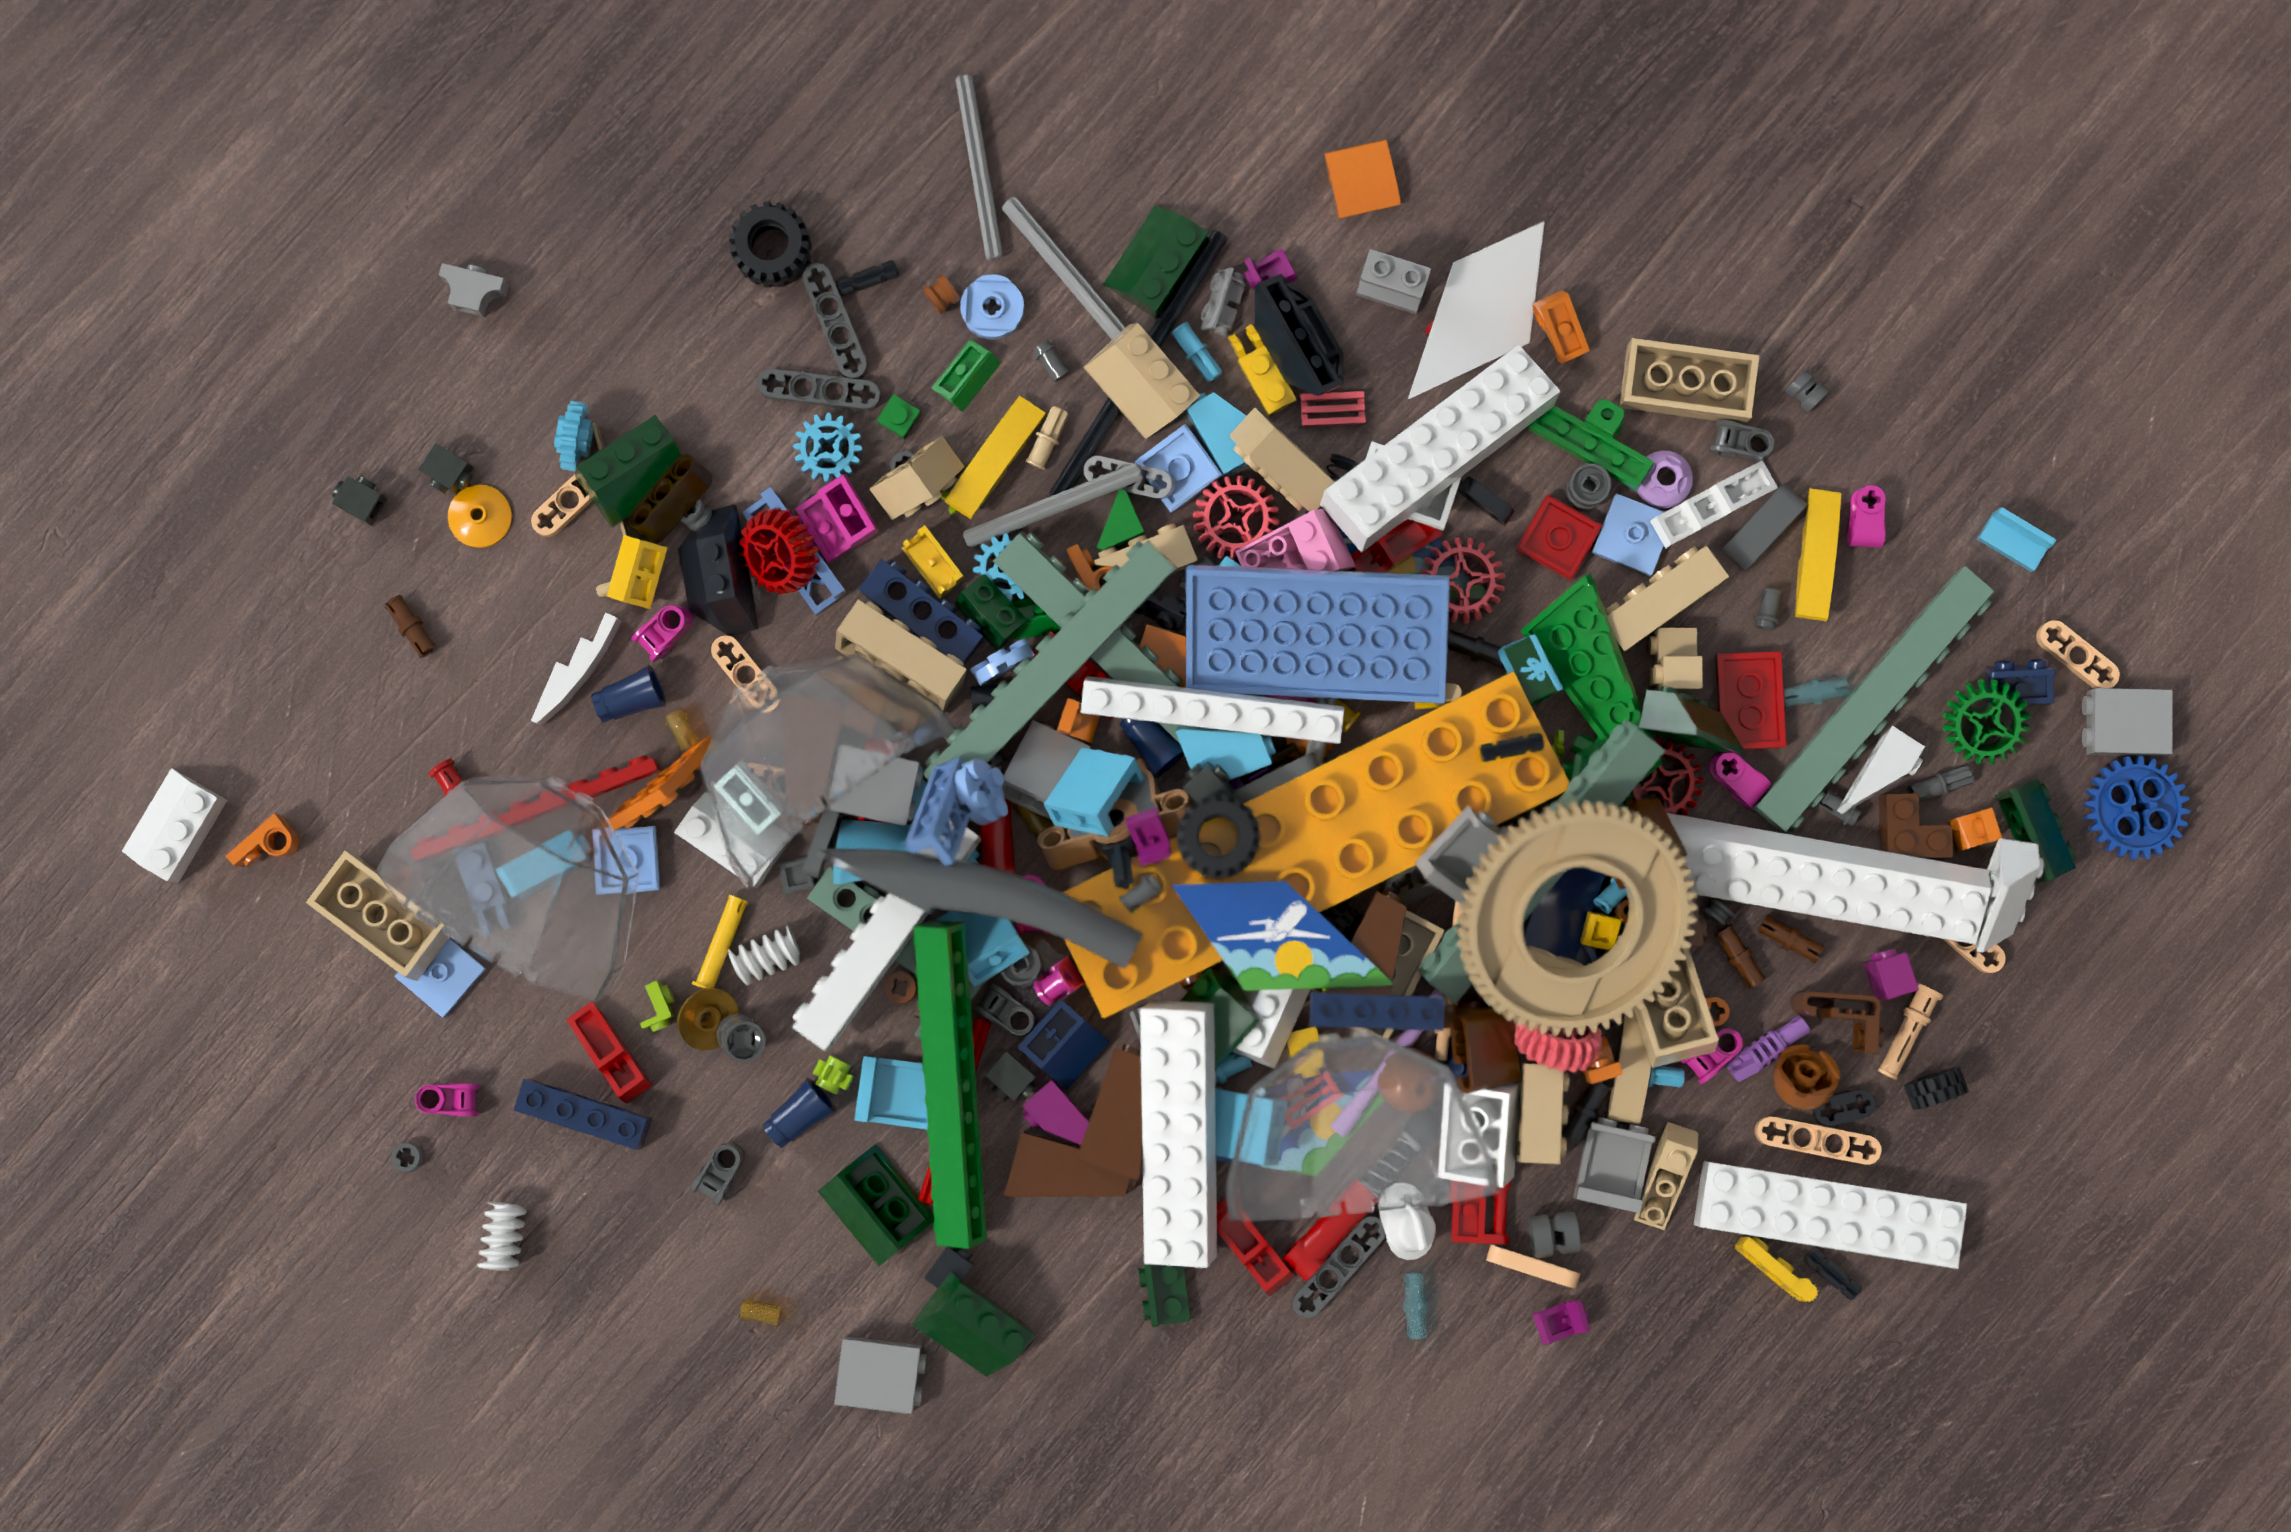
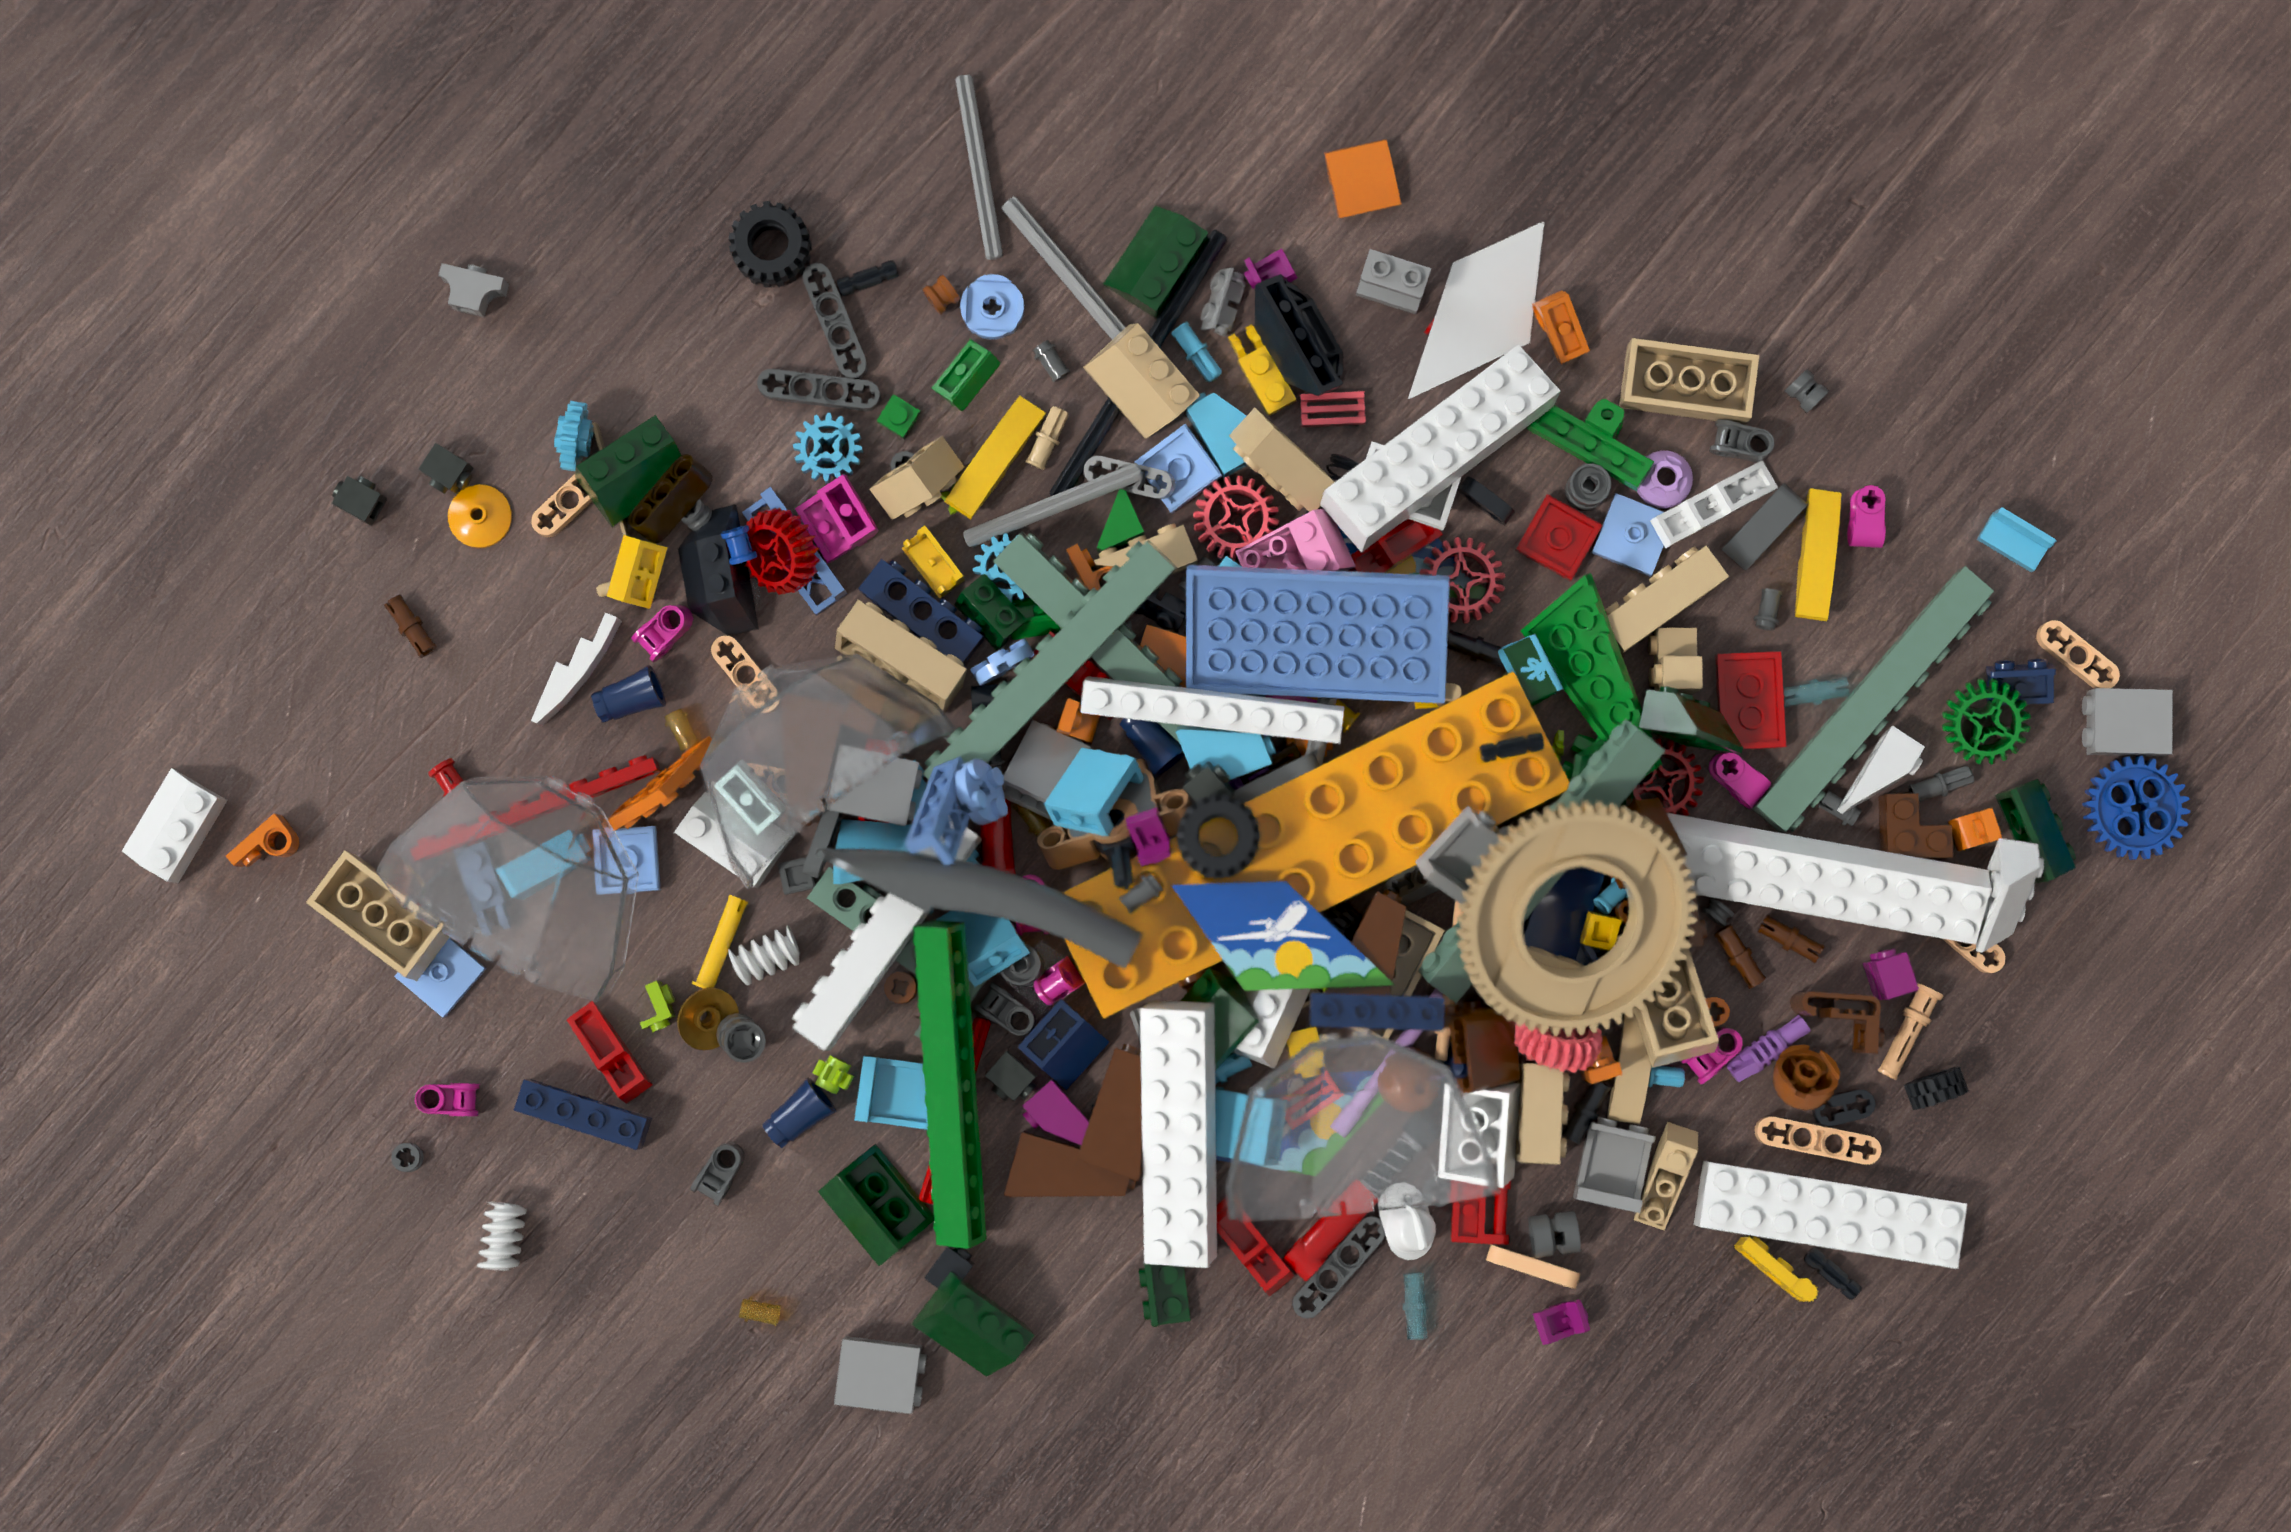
none -> blue bush [721,525,758,565]

